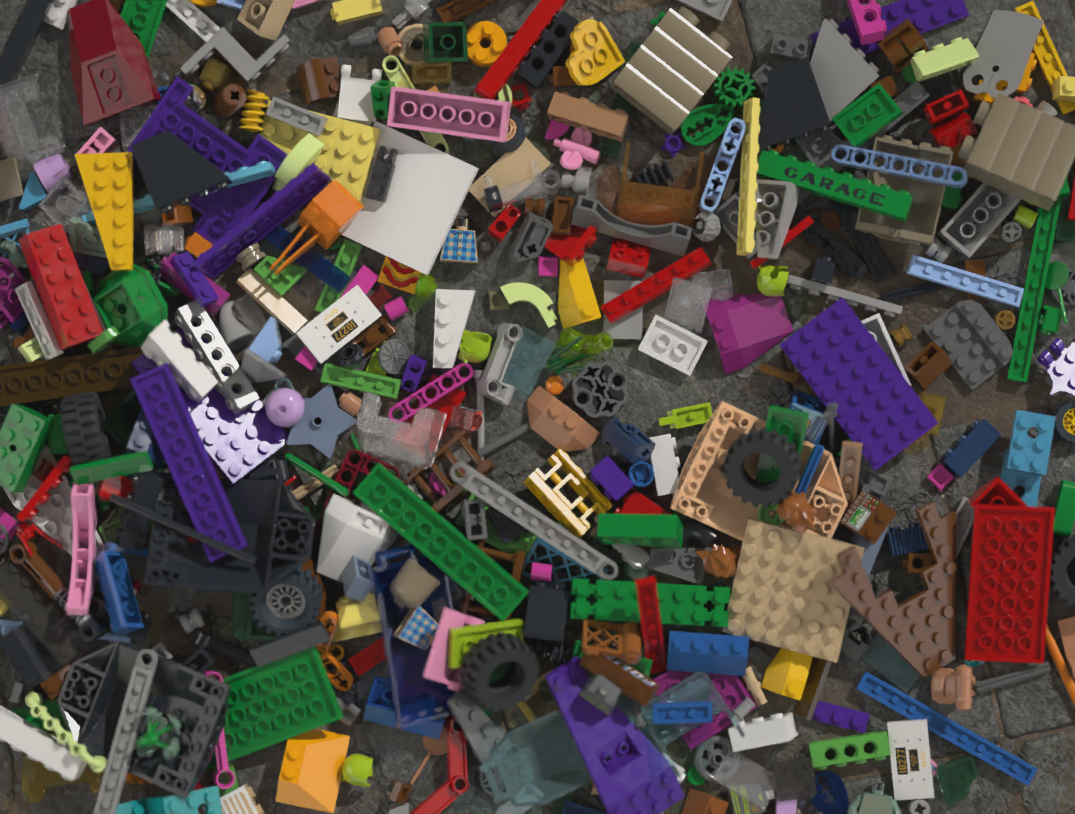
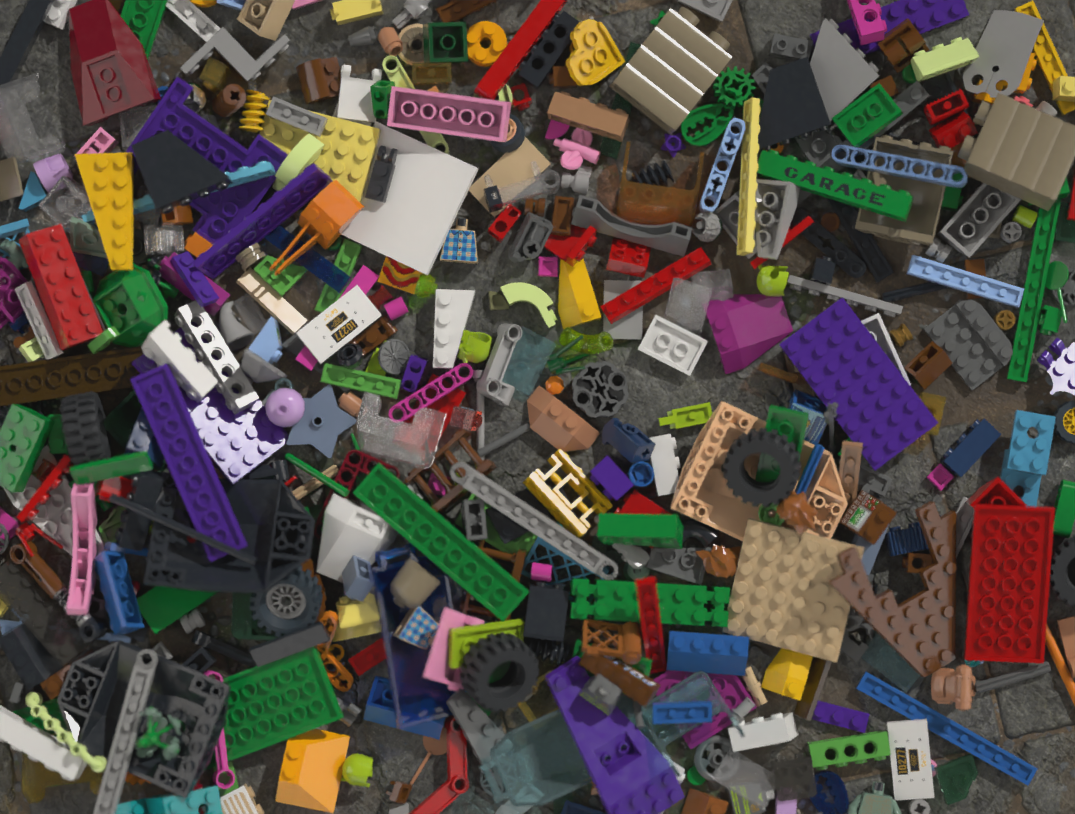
none -> green tile [137,586,219,635]

